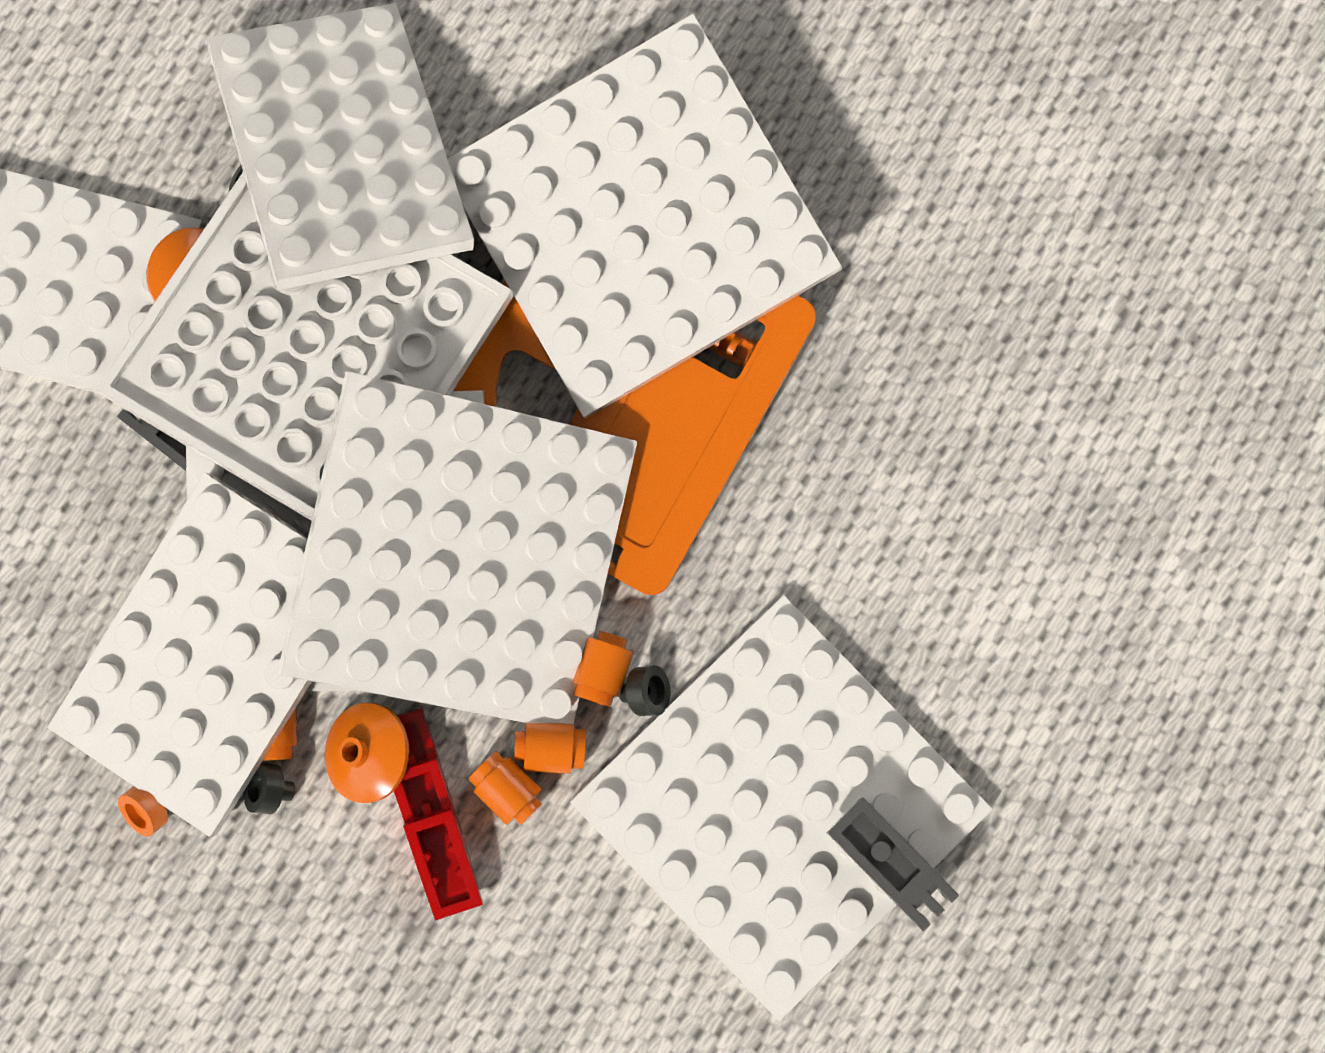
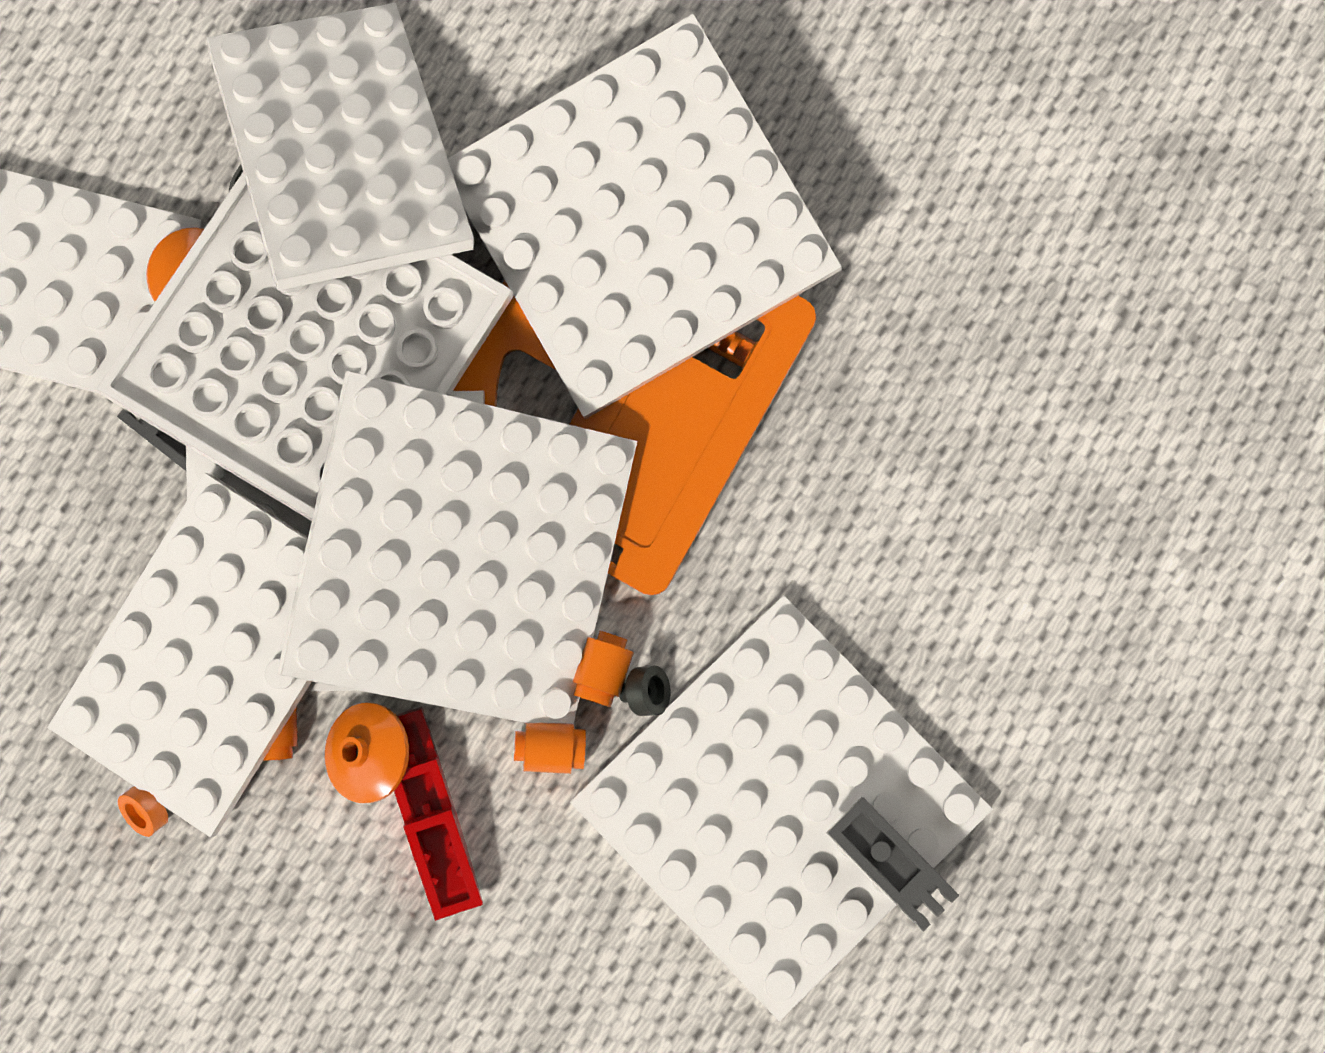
pearl dark grey tile [243,763,295,814] -> none
orange brick [468,751,542,825] -> none

